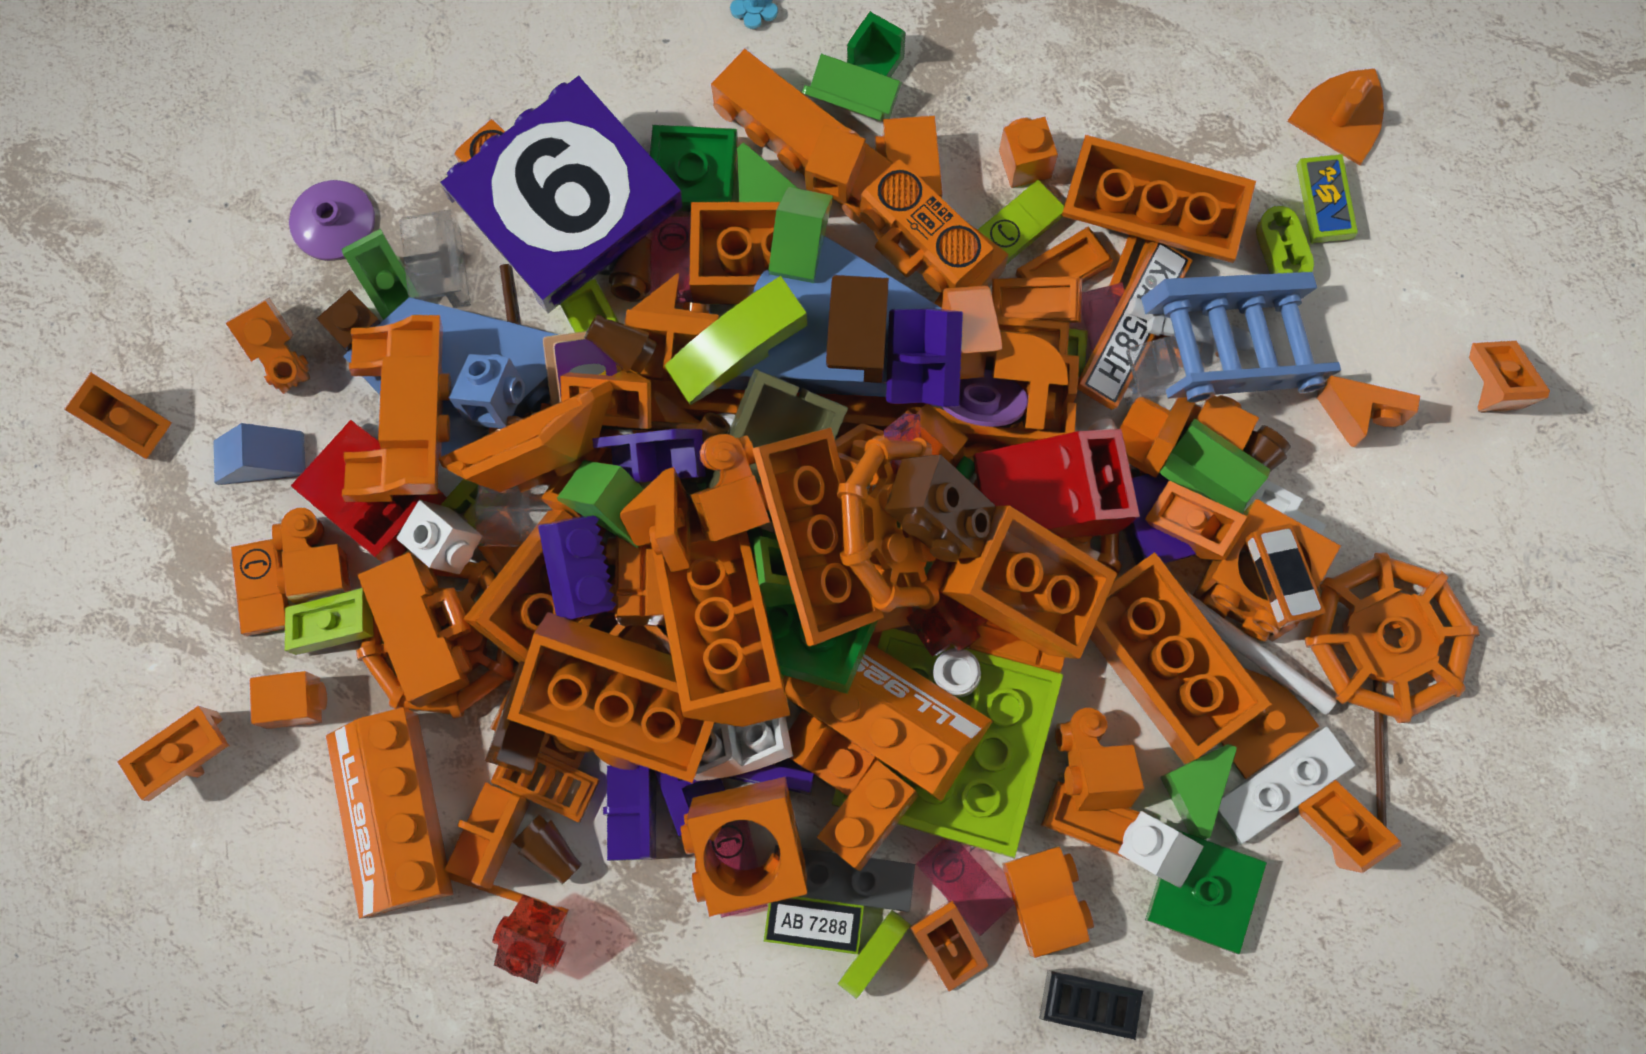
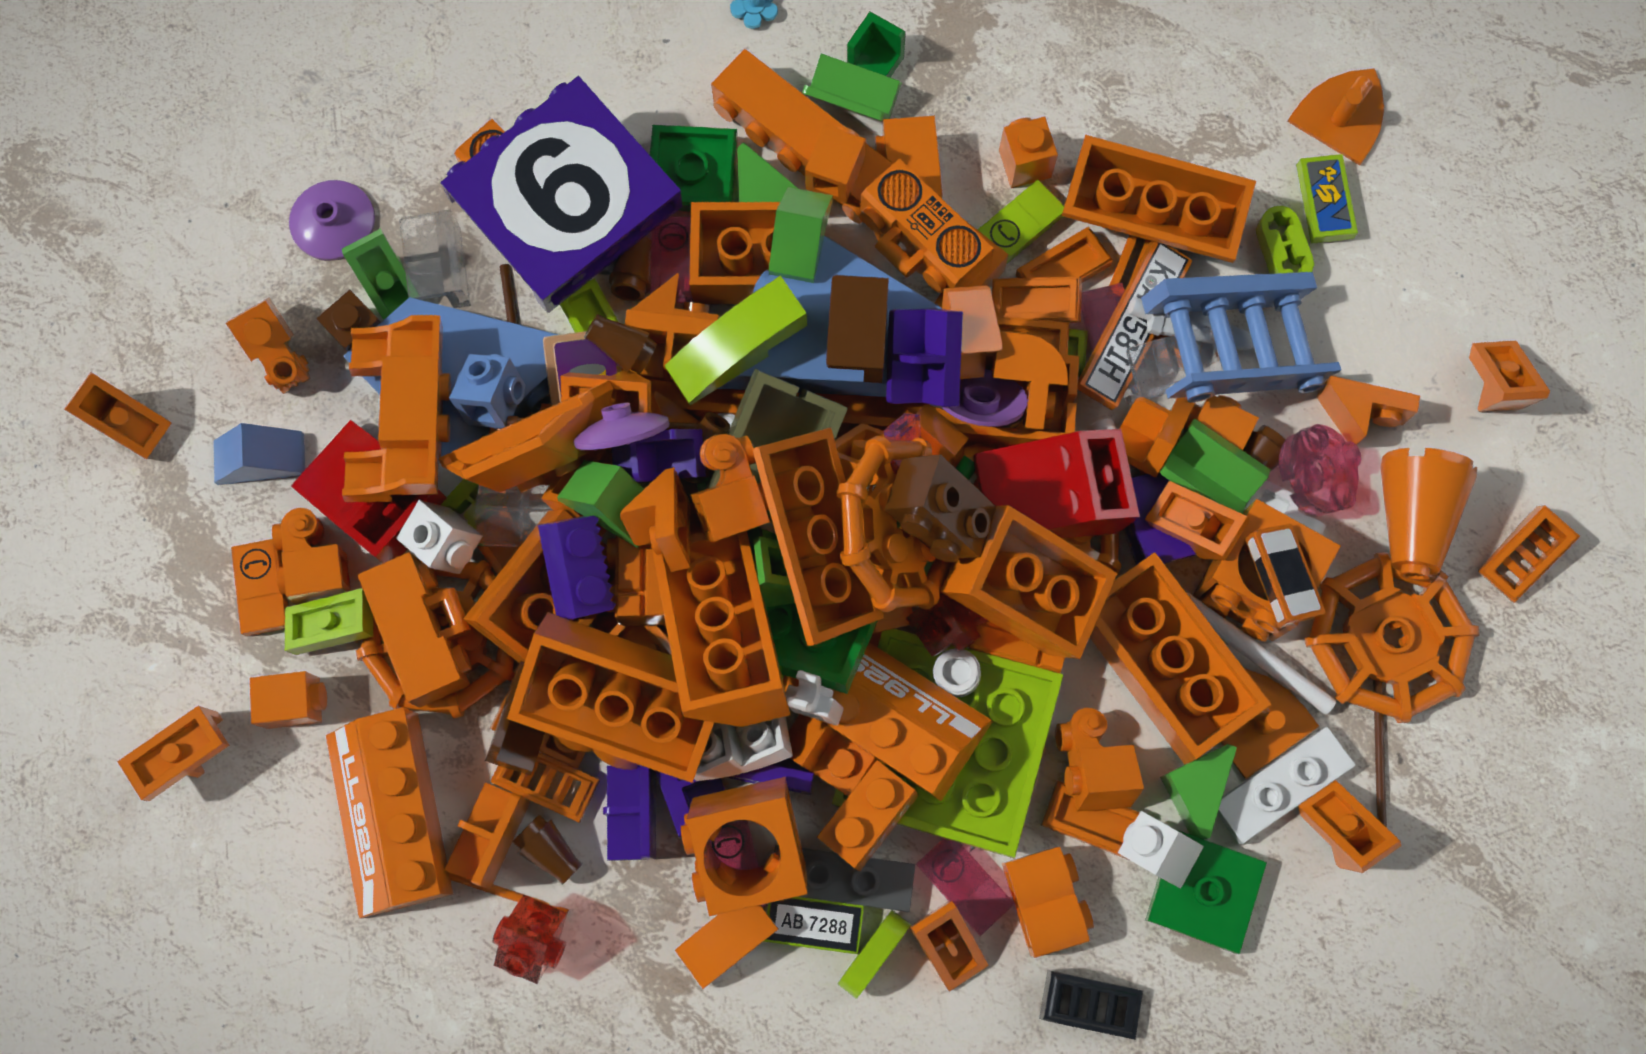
none -> medium lavender dish [574,403,670,450]
none -> orange slope [675,905,779,989]
none -> white plate [786,670,844,726]
none -> clear pink plate [1279,424,1361,516]
none -> orange cone [1380,448,1477,581]
none -> orange slope [1478,505,1580,603]

